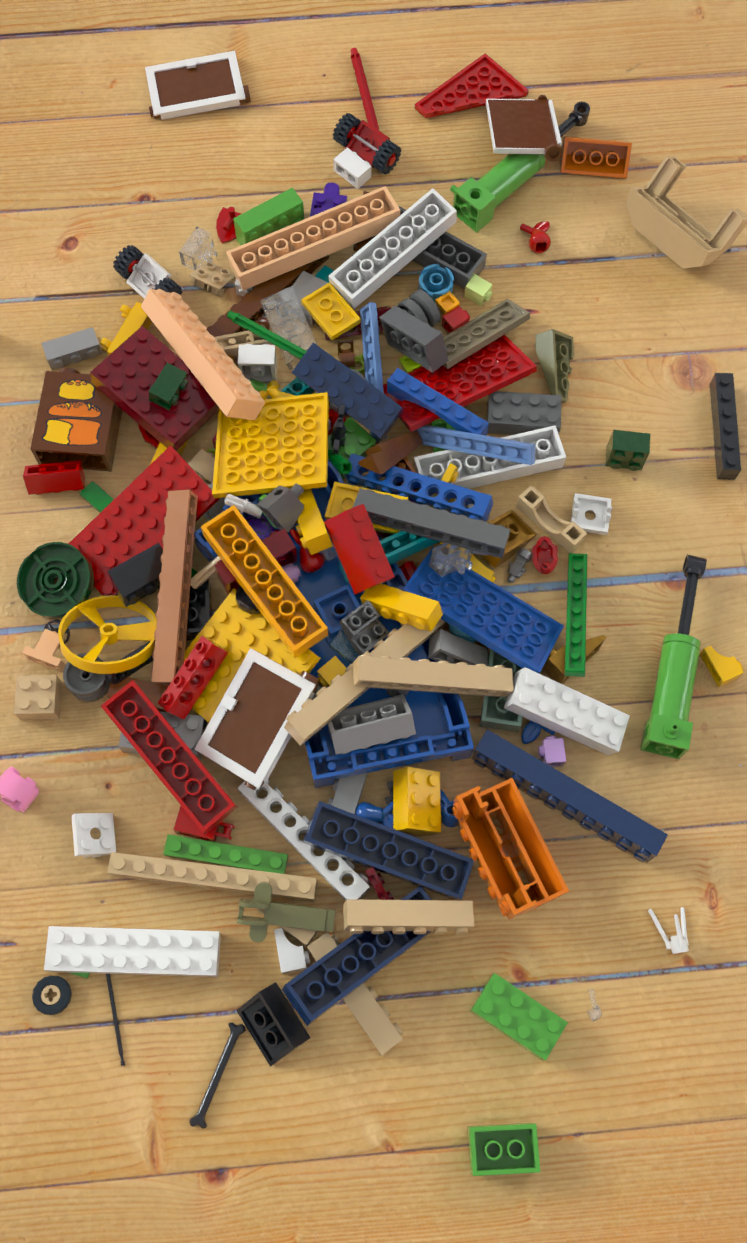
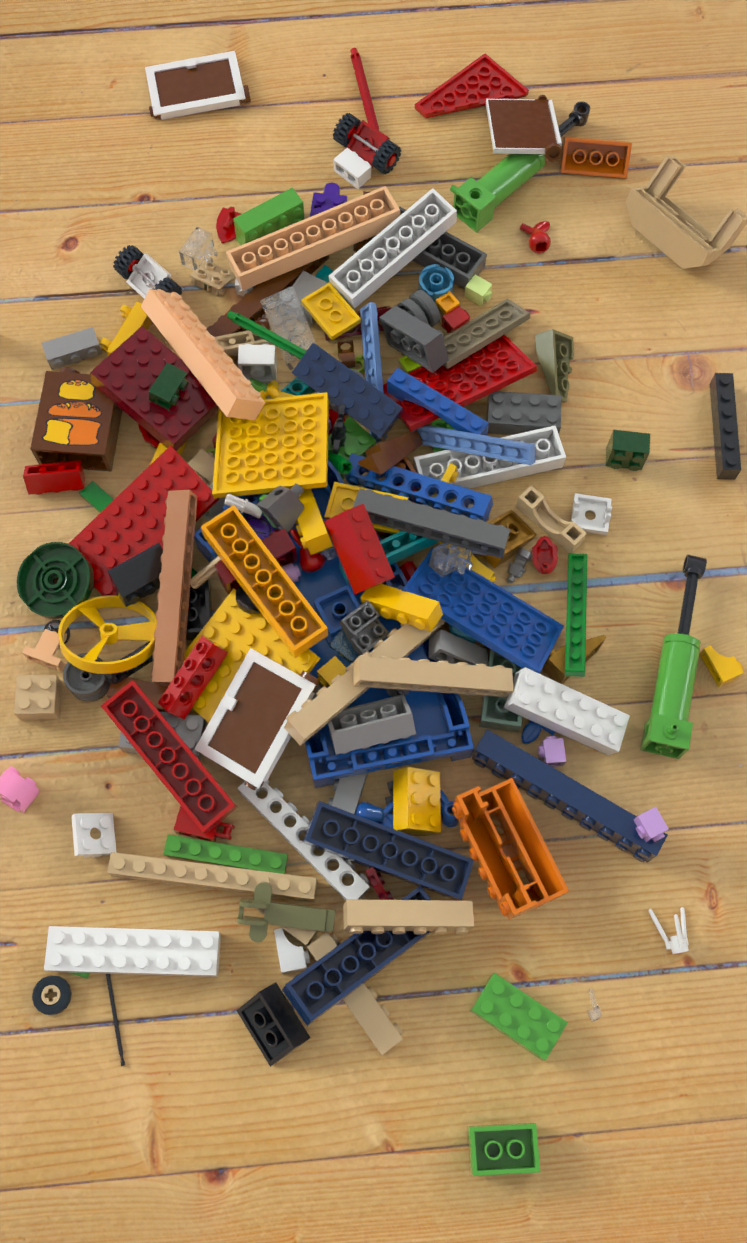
black piece [189,1022,246,1129] -> none
none -> lavender brick [634,807,669,842]

